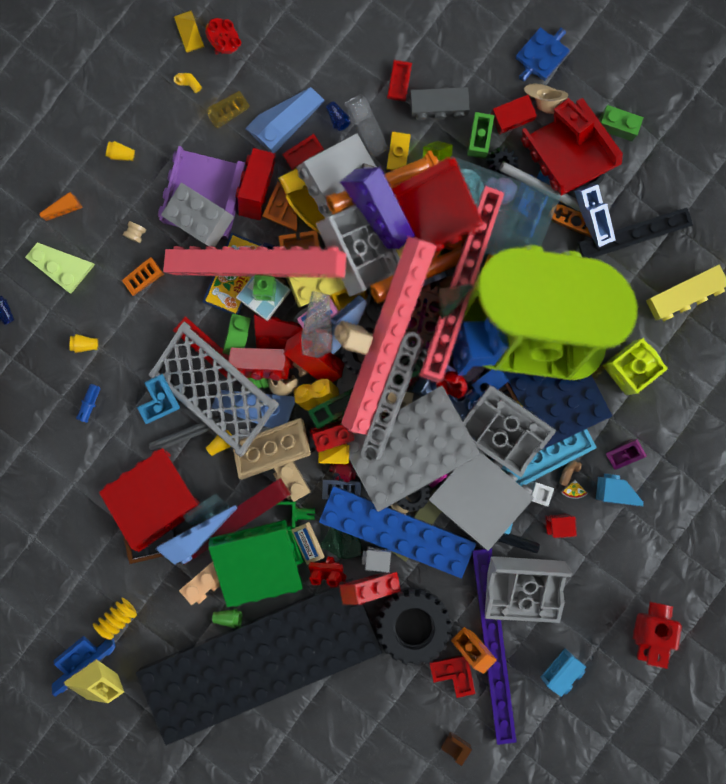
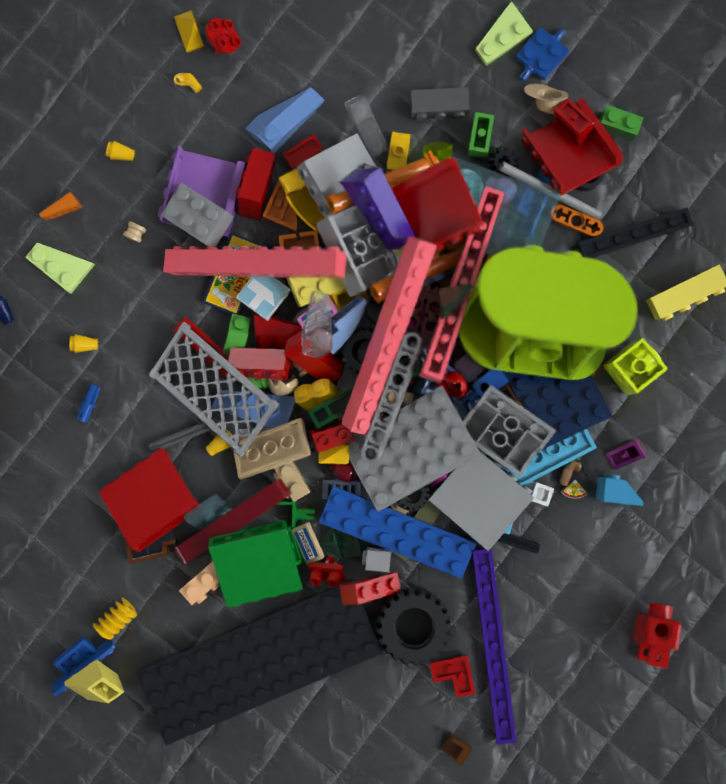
orange slope [122,257,164,296] -> none
dark azure brick [137,373,180,424] -> none
medium blue wedge [157,505,237,564] -> none
clear yellow slope [207,91,250,128] -> none
bright green cone [212,609,242,628] -> none
bright green brick [253,275,277,302] -> none
clear blue cone [326,102,351,131] -> none
tan brick [334,320,373,355] -> none
red plate [387,60,412,102] -> none
orange brick [451,627,497,674] -> none
blue bracket [452,318,509,376] -> none
light grey piece [485,556,572,623] -> none
red panel [491,95,537,135] -> none
dark azure slope [540,648,586,697] -> none
red panel [545,514,577,538] -> none
medium blue slope [574,184,615,247] -> none
none -> yellowish green wing [475,1,533,66]

